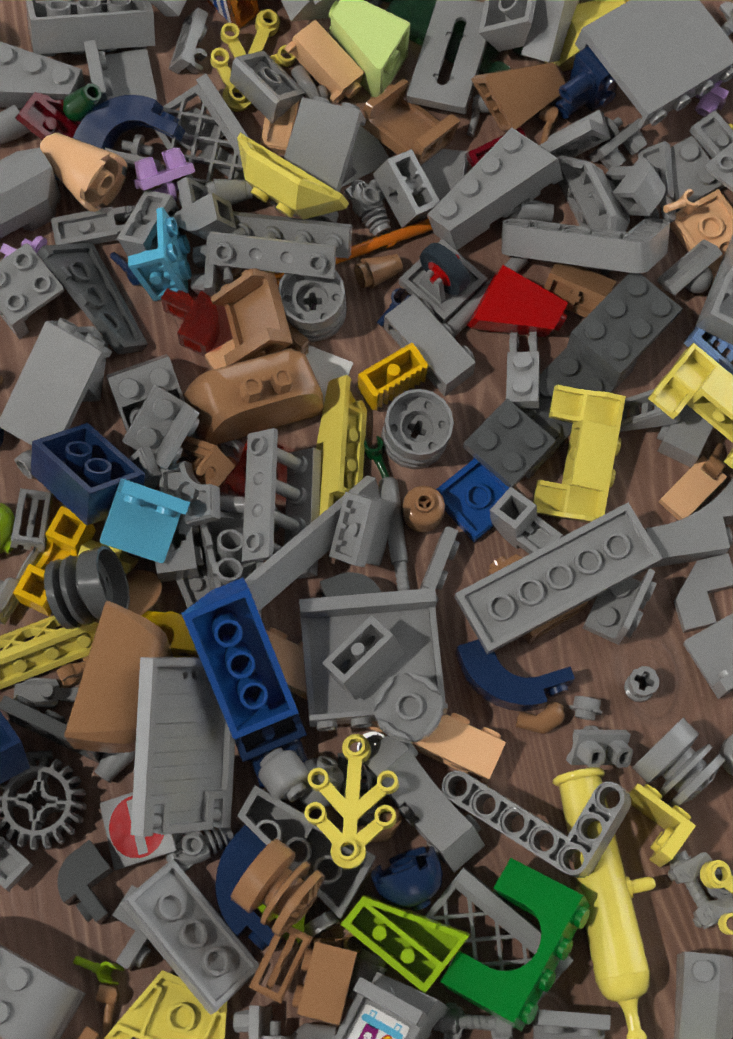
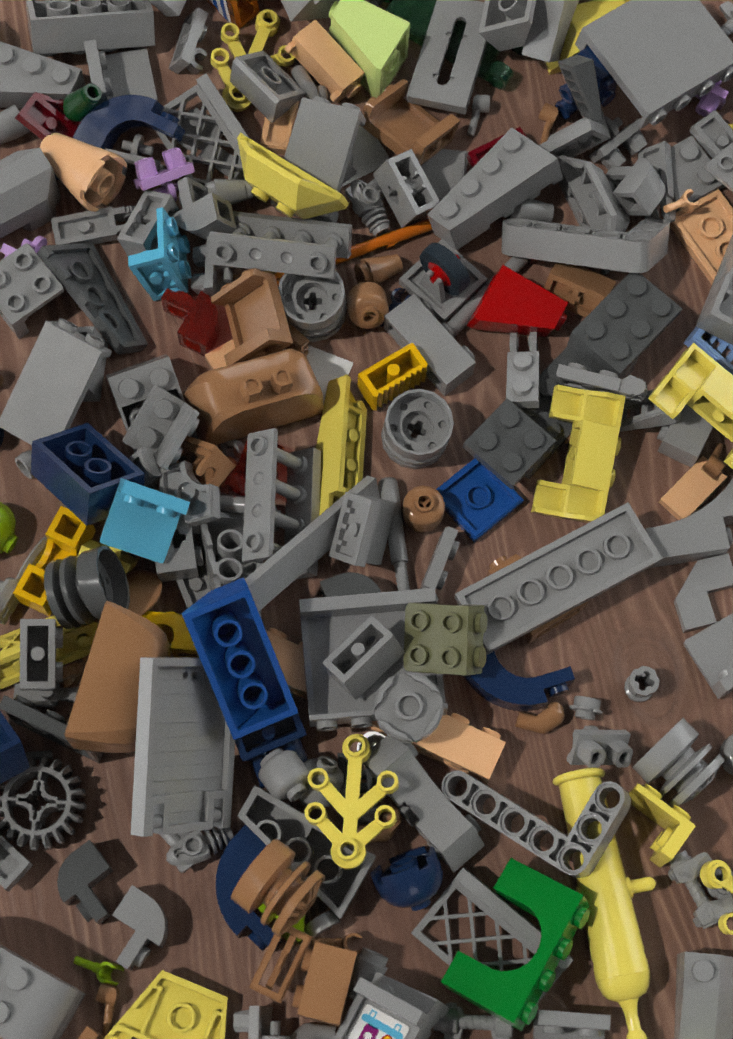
light grey tile [10,488,53,552] -> none
light grey cone [94,751,135,783] -> none
piece [99,792,177,870] -> none
dark blue hand [110,252,141,286] -> none
light grey tile [120,859,260,1015] -> none
lime wedge [341,895,470,994] -> none
dark green hand [364,436,390,479] -> none
medium nougat slope [471,62,566,131] -> none
light grey brick [490,487,563,554] -> none
light grey bracket [583,568,657,645] -> none
light grey tile [657,239,723,295] -> none
none -> light grey brick [20,619,63,691]
none -> medium nougat head [346,281,389,329]
none -> olive bracket [403,603,488,676]
none -> light grey hinge [556,363,649,403]
none -> dark grey slope [558,55,603,122]

